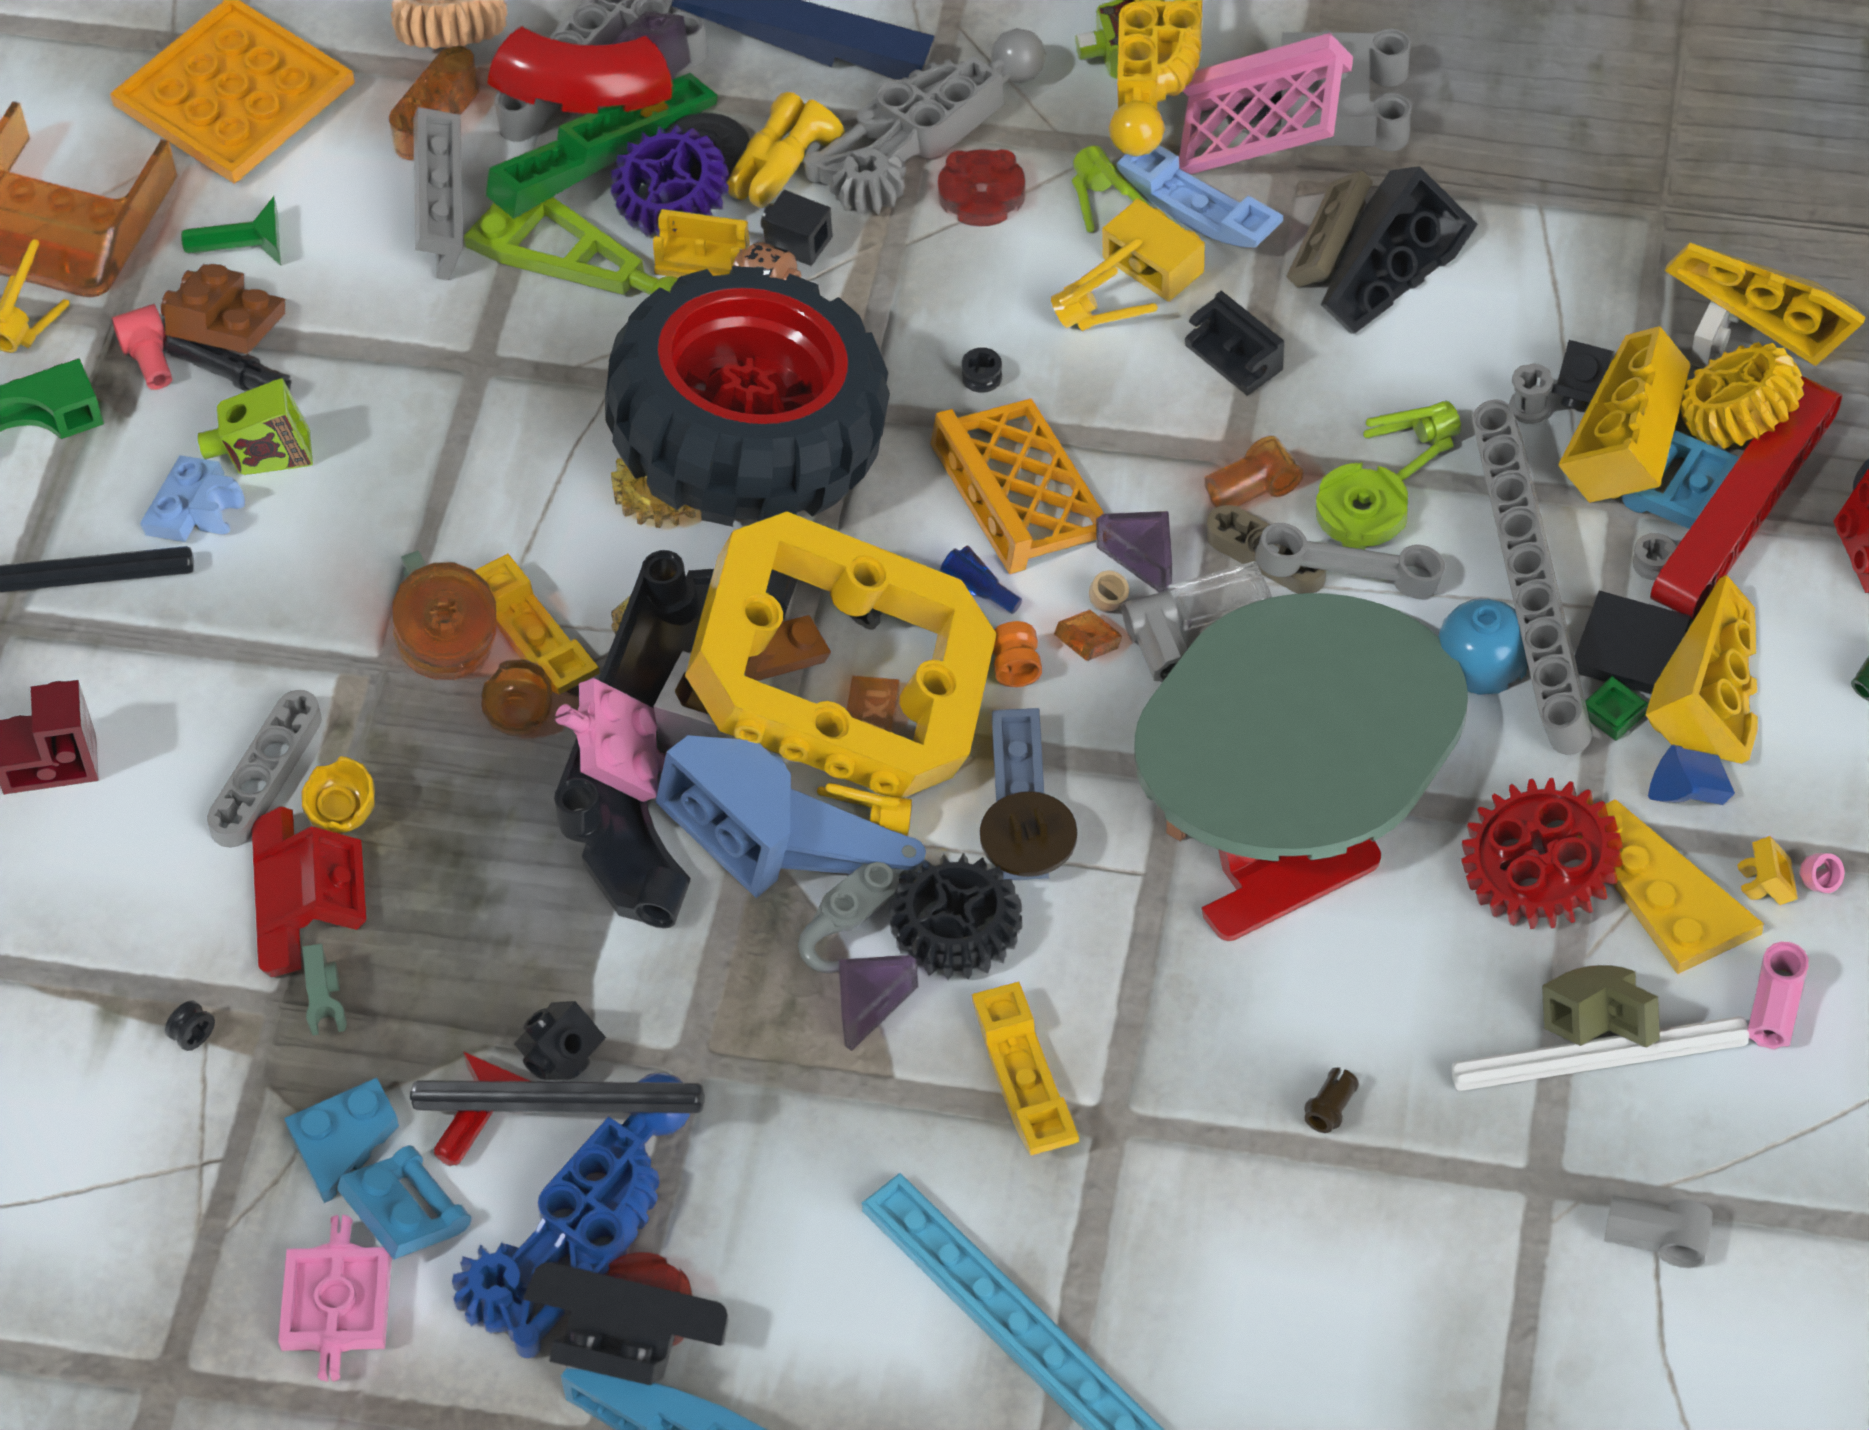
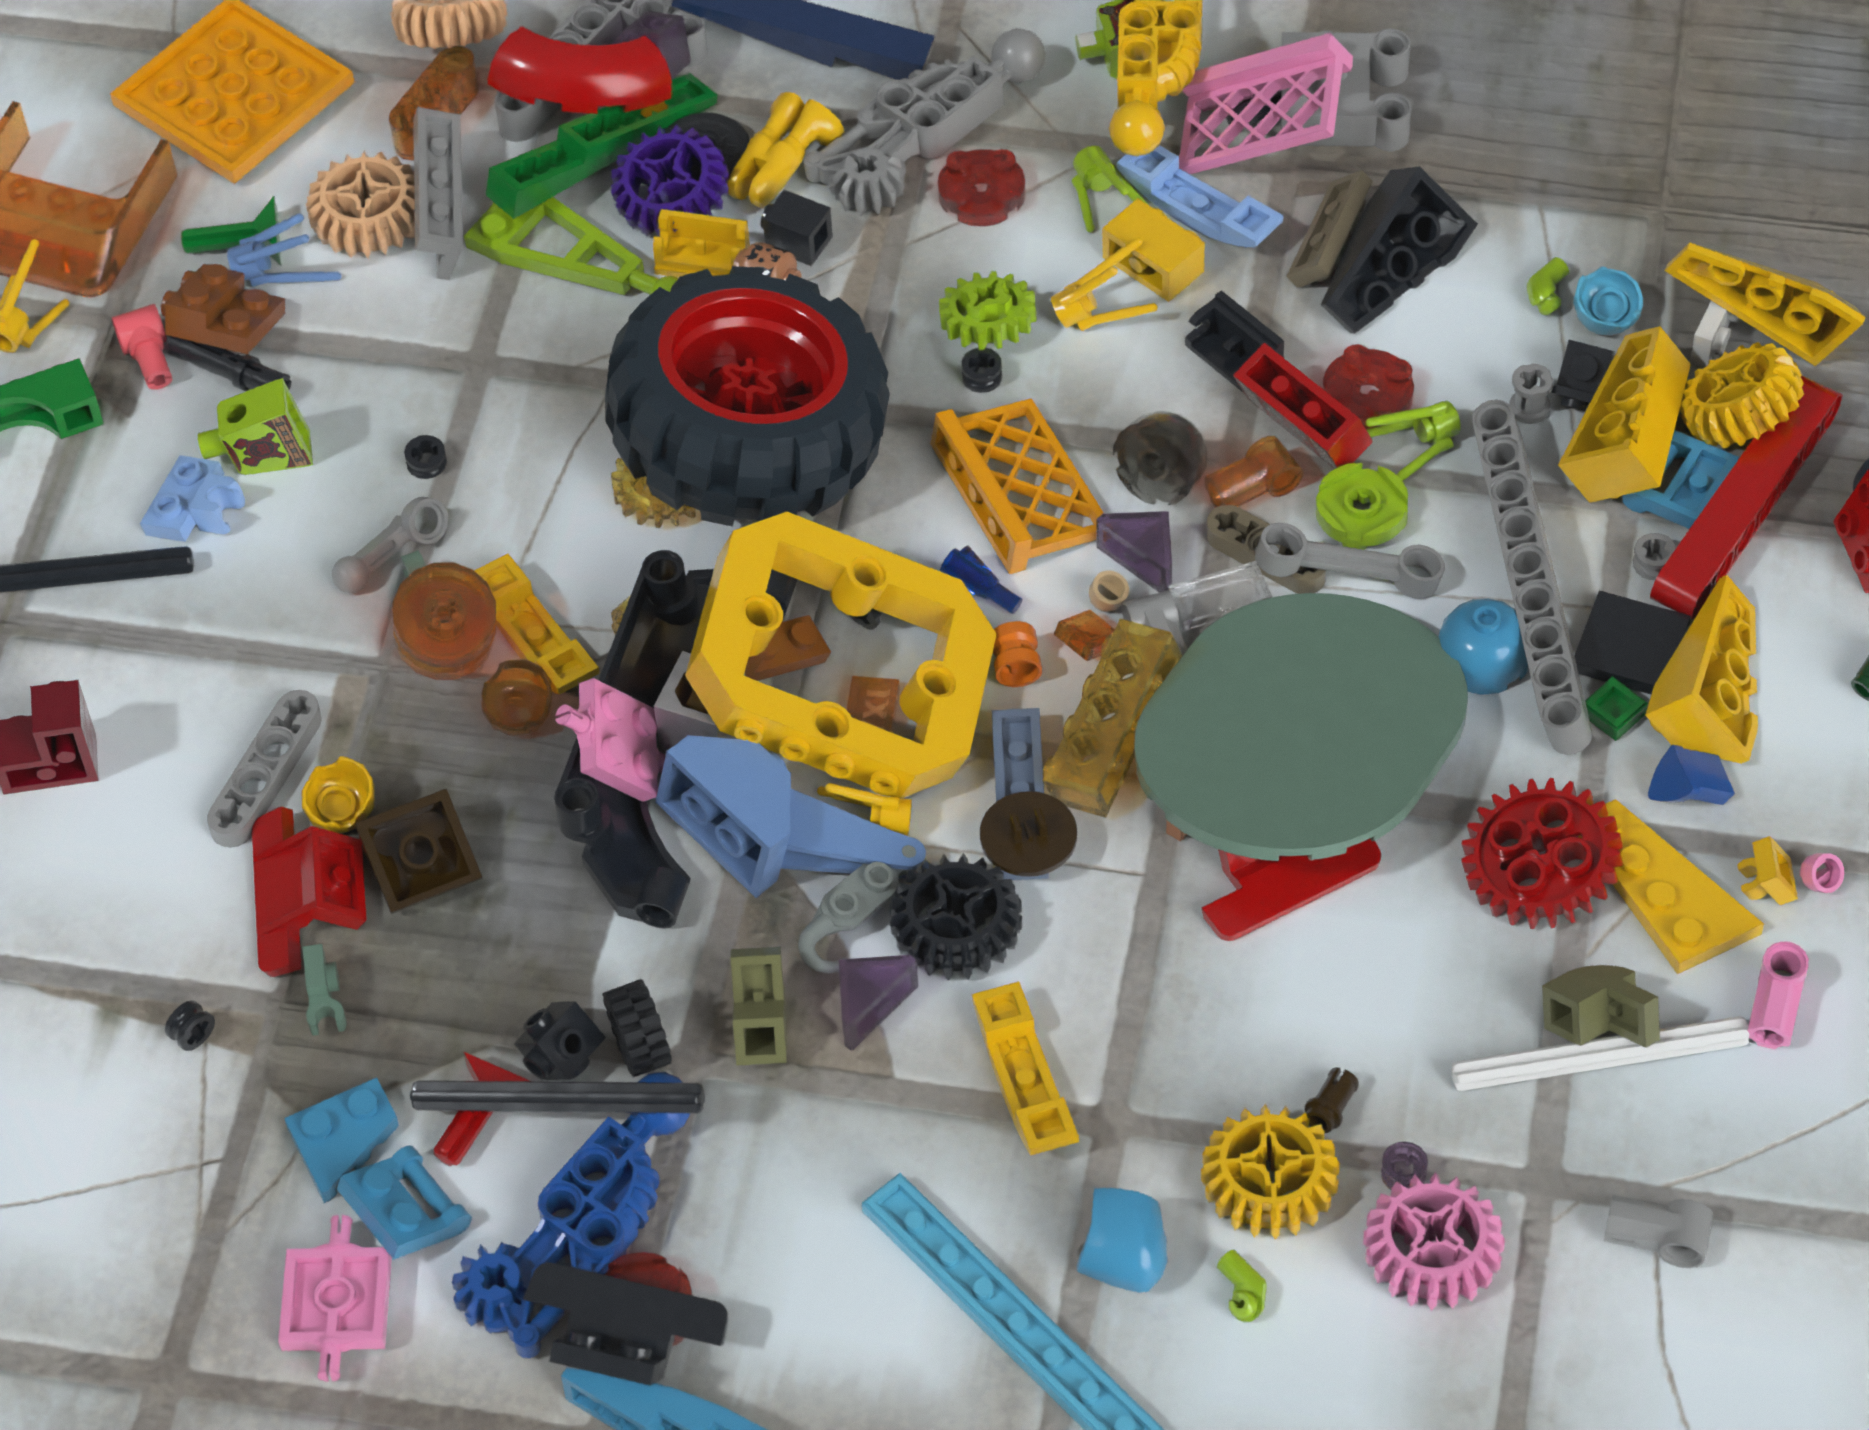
none -> medium blue plant [227,213,342,287]
none -> light nougat gear [306,151,415,259]
none -> light grey piece [332,497,448,593]
none -> dark brown slope [355,788,483,914]
none -> black bush [404,435,447,479]
none -> black tyre [603,979,672,1078]
none -> olive brick [730,946,787,1066]
none -> lime gear [939,271,1037,350]
none -> clear yellow brick [1042,618,1182,818]
none -> dark azure piece [1076,1188,1168,1293]
none -> clear smoke cylinder [1113,411,1207,505]
none -> yellow gear [1201,1104,1340,1240]
none -> lime arm [1217,1249,1267,1322]
none -> red brick [1233,343,1373,469]
none -> clear red plate [1322,344,1414,429]
none -> bright pink gear [1363,1172,1505,1311]
none -> clear purple bush [1381,1141,1428,1190]
none -> lime arm [1526,257,1569,315]
none -> medium azure hair [1573,266,1644,335]

